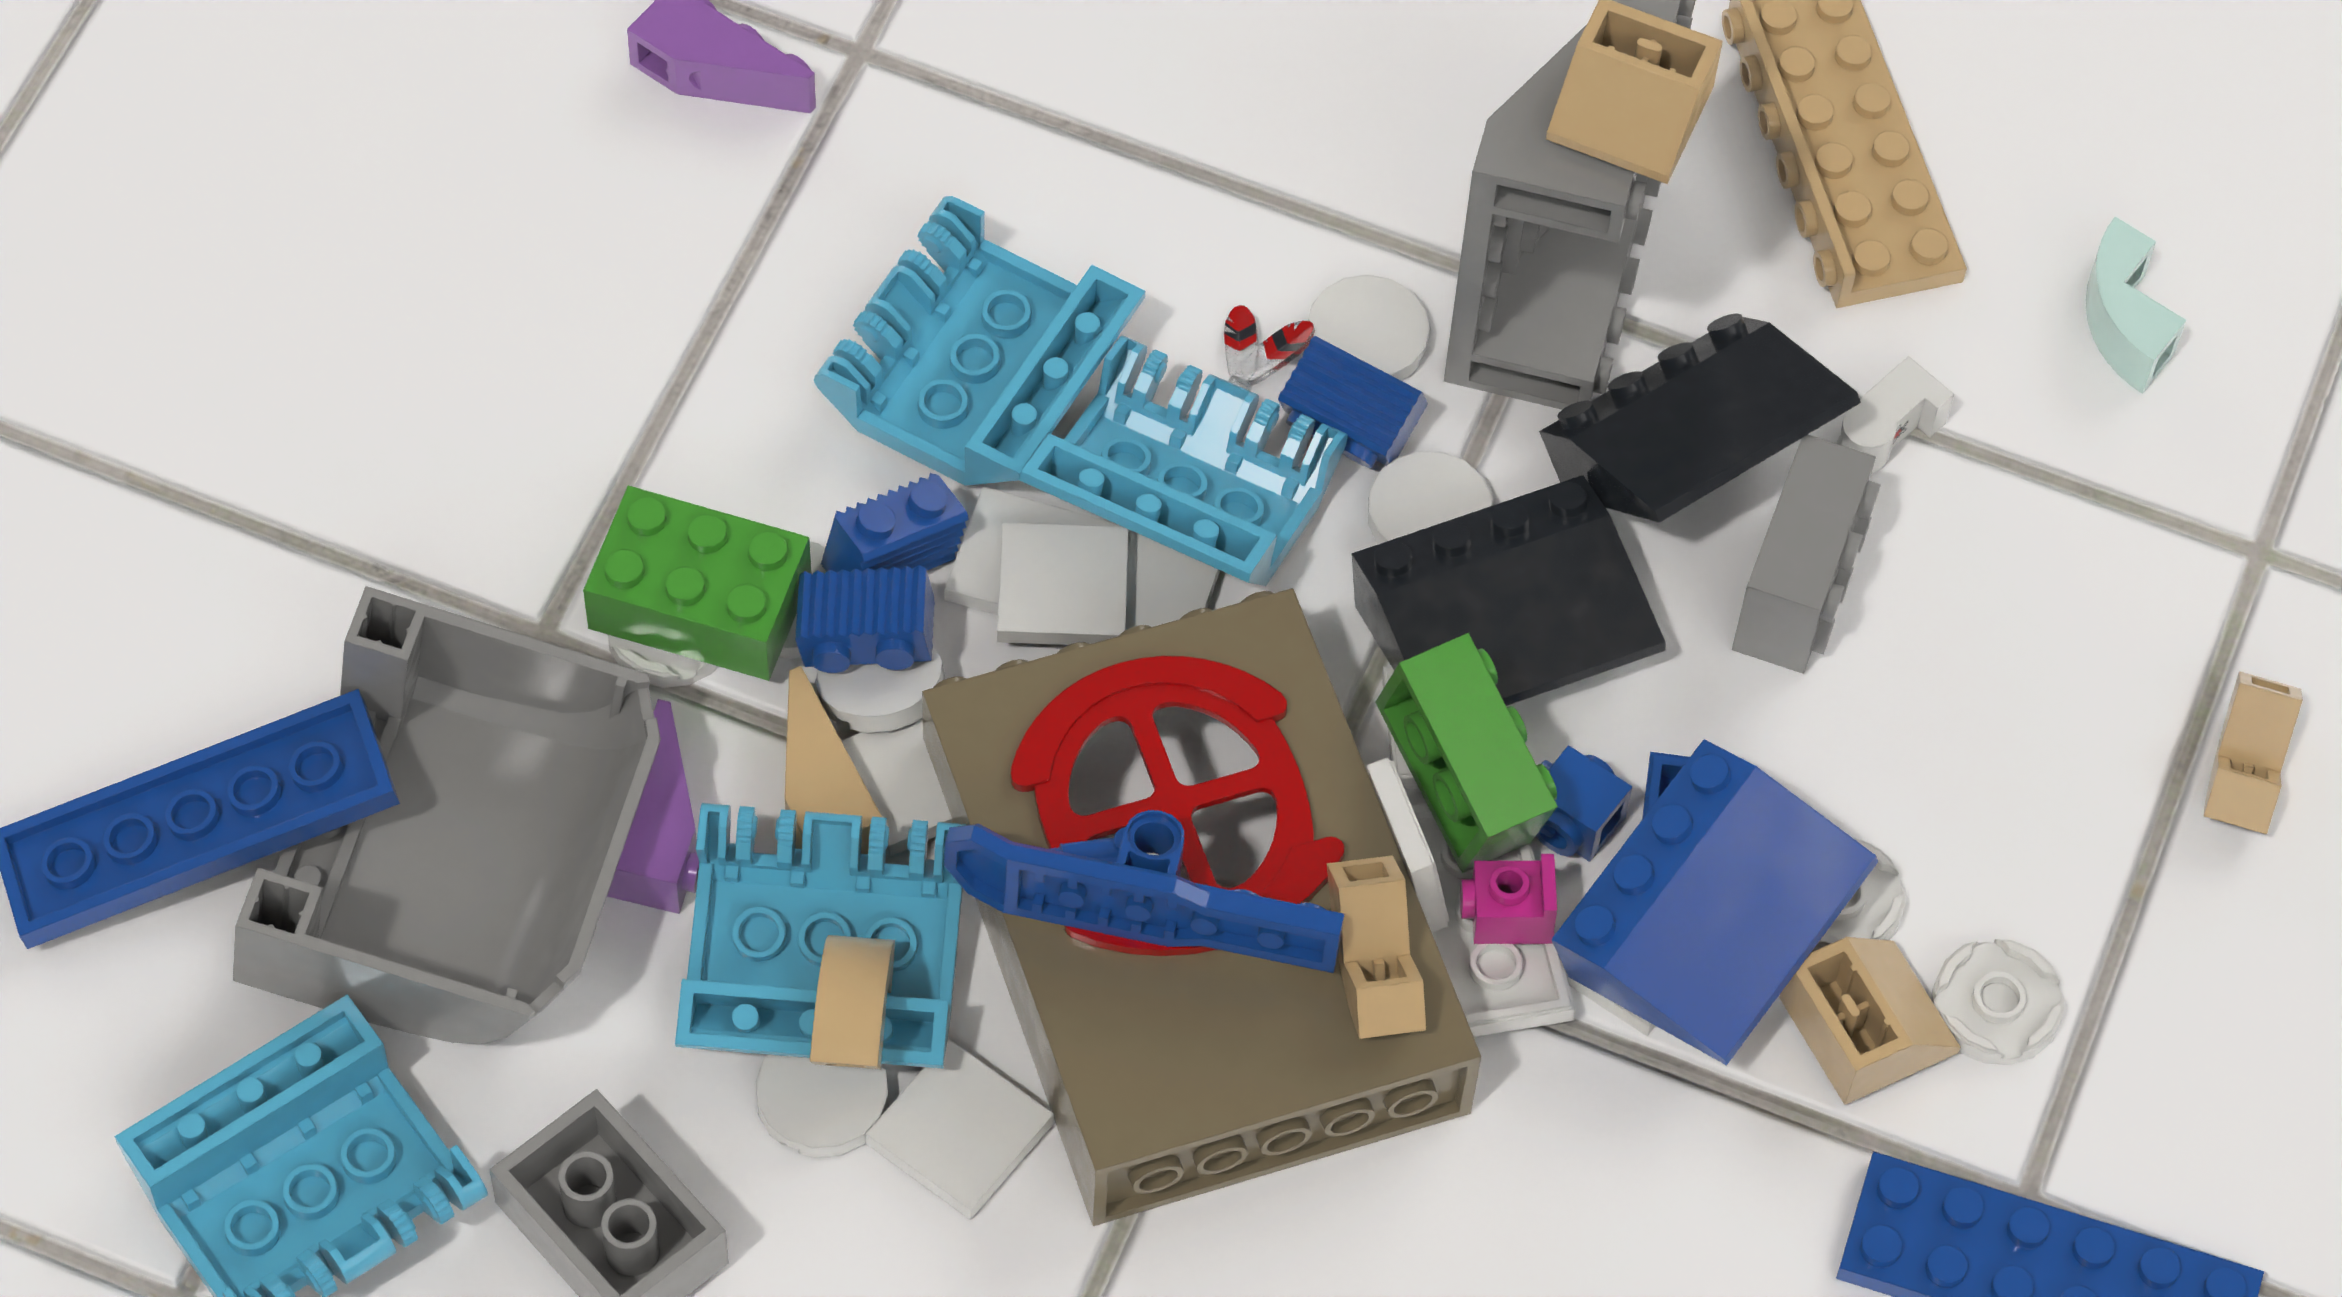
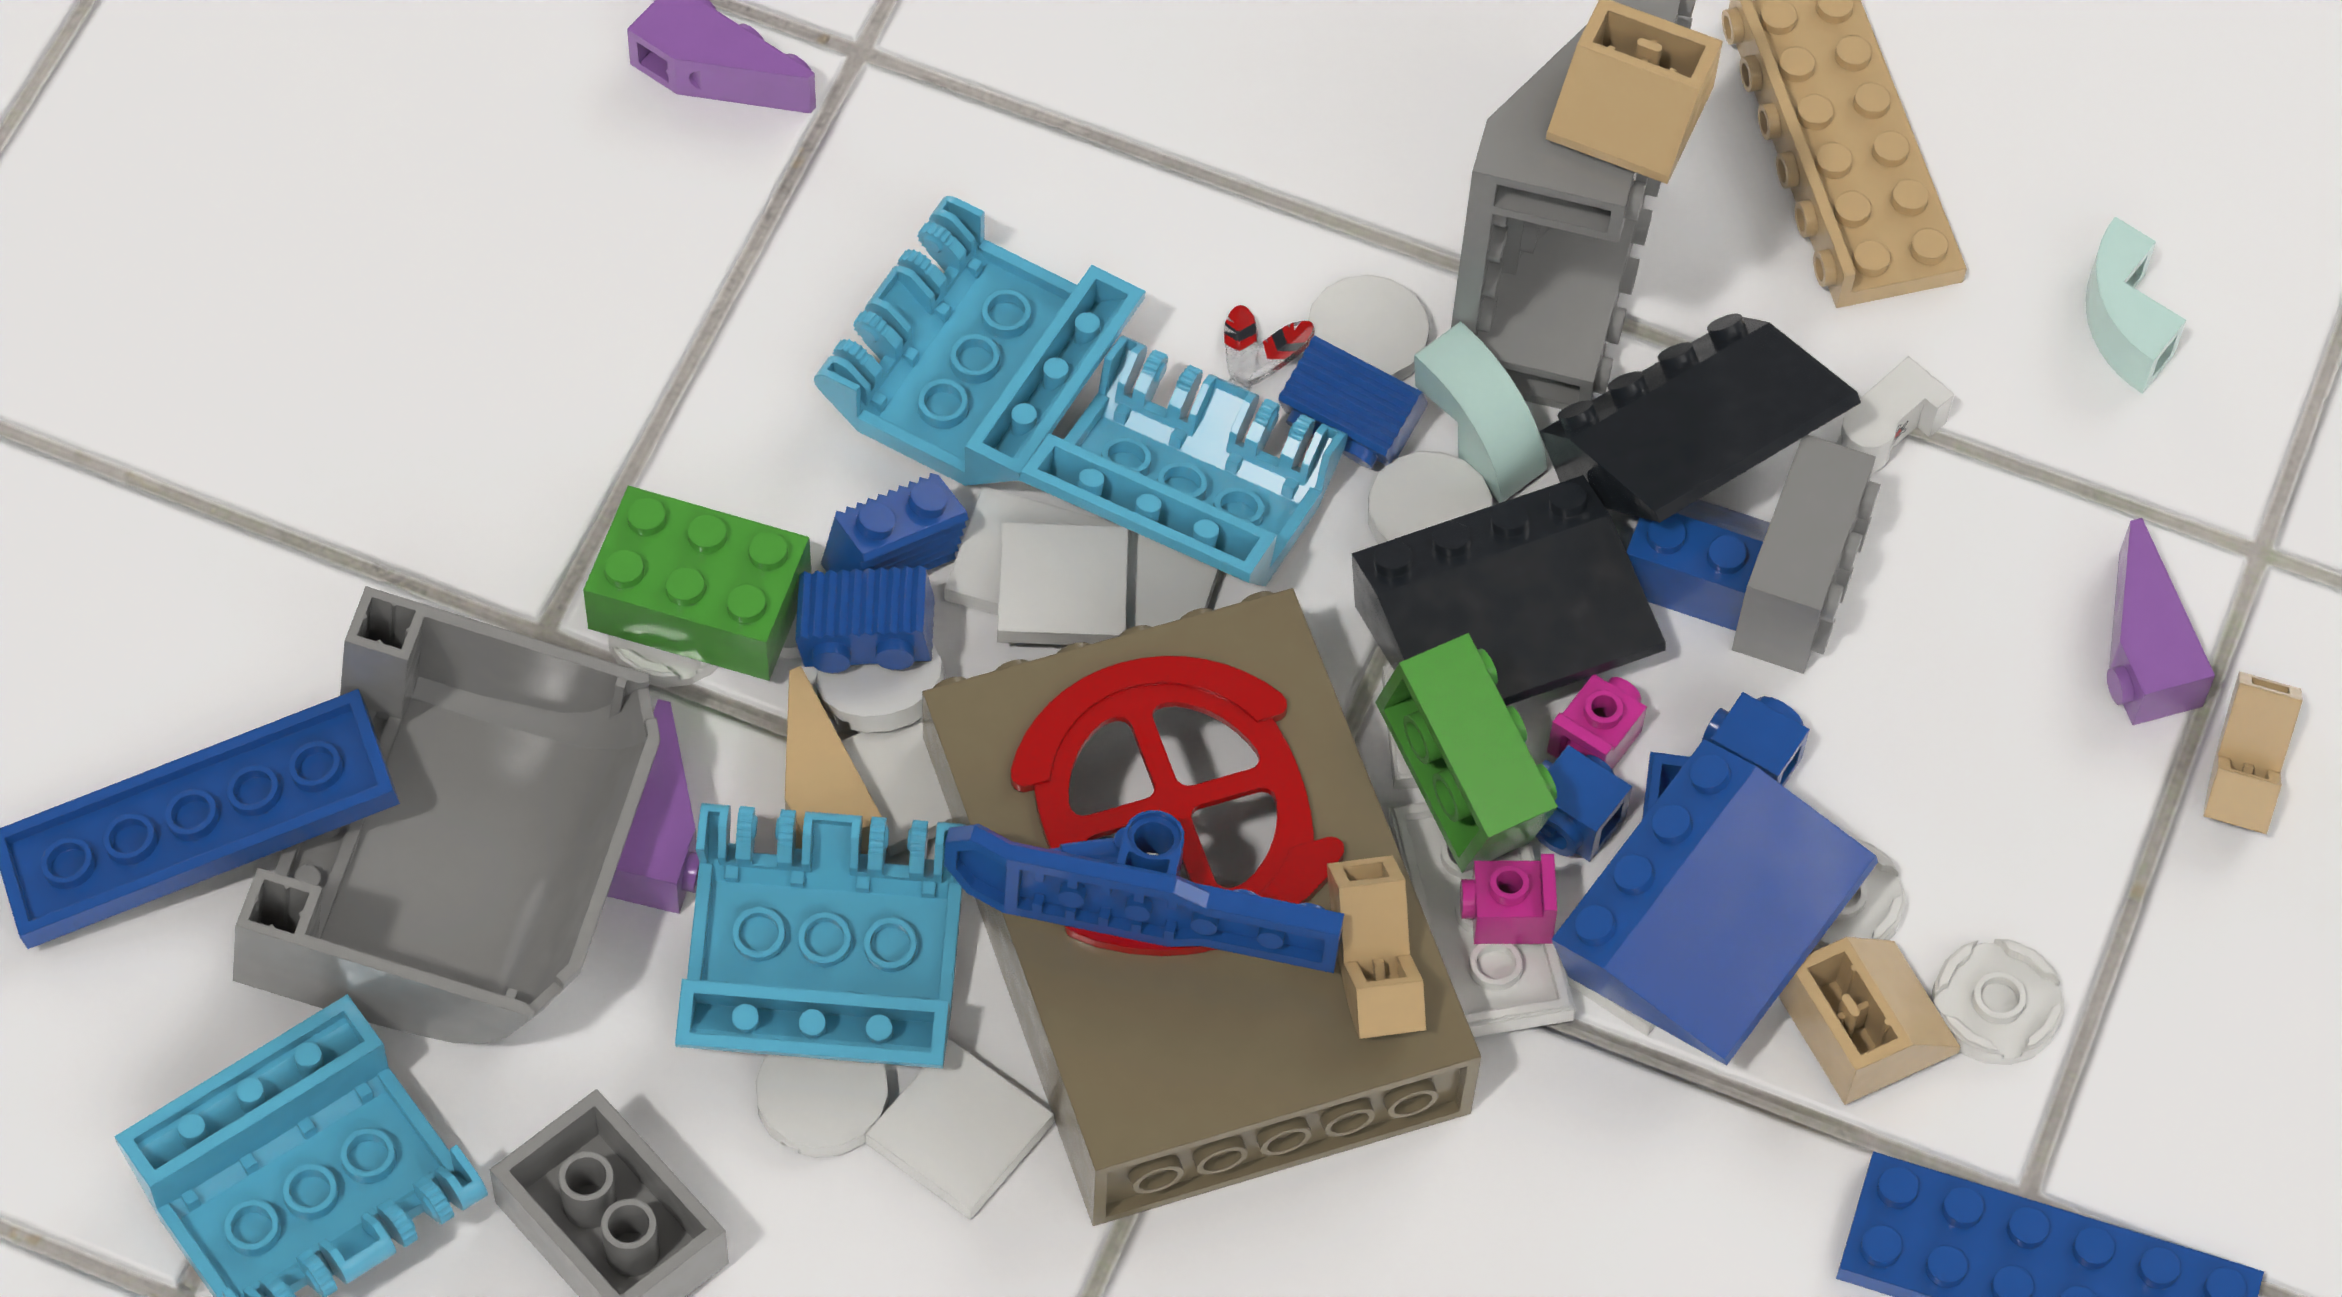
tan brick [810,935,895,1070] -> none
white tile [1366,757,1450,932] -> none
none -> light aqua brick [1414,321,1547,503]
none -> dark pink brick [1547,675,1647,769]
none -> blue slope [1626,499,1770,631]
none -> blue brick [1702,692,1810,786]
none -> medium lavender slope [2107,518,2215,725]

